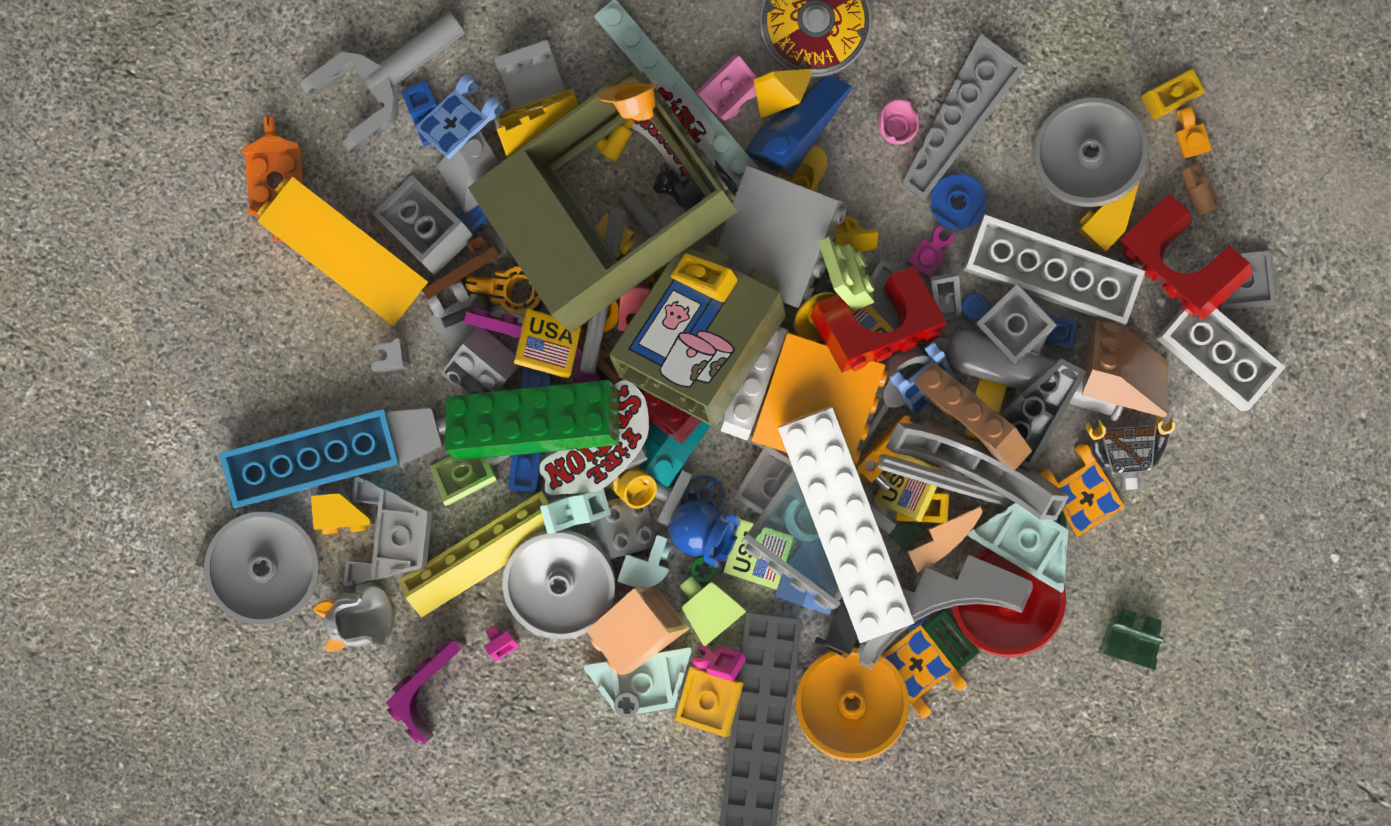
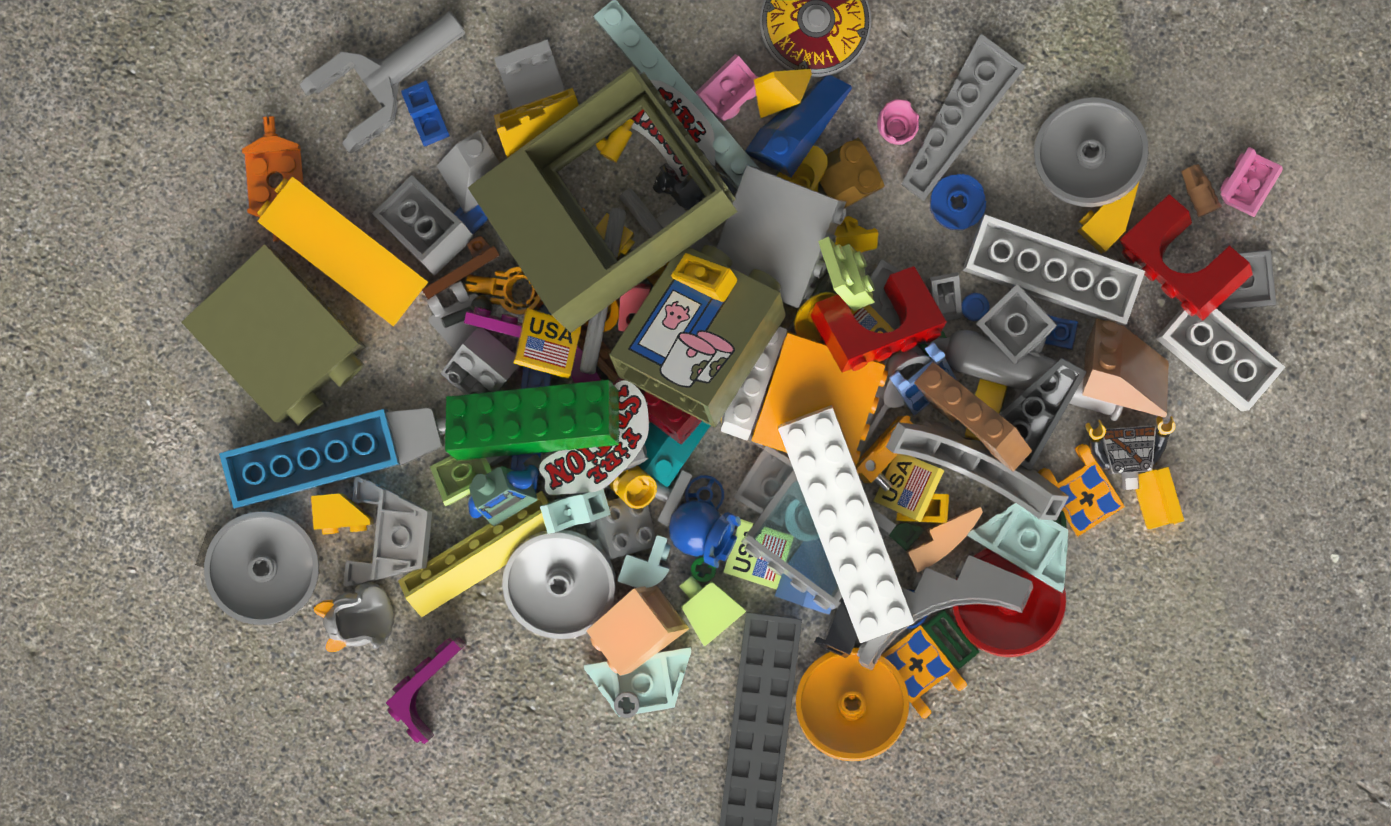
light grey hinge [371,338,410,373] -> none
light blue flag [415,74,505,159] -> none
dark pink tile [484,625,520,661] -> none
light orange piece [598,83,658,121] -> none
yellow tile [675,666,744,737] -> none
dark pink plate [692,645,746,681] -> none
light grey axle [877,454,1015,507] -> none
dark pink plate [907,226,954,278] -> none
clear green hips [1099,608,1164,670] -> none
yellow slope [1141,68,1206,120] -> none
light orange plate [1175,107,1212,159] -> none
none -> olive brick [181,244,366,426]
none -> torso [467,454,542,526]
none -> pearl gold slope [820,137,885,208]
none -> yellow panel [1135,467,1184,529]
none -> bright pink bracket [1220,147,1283,217]

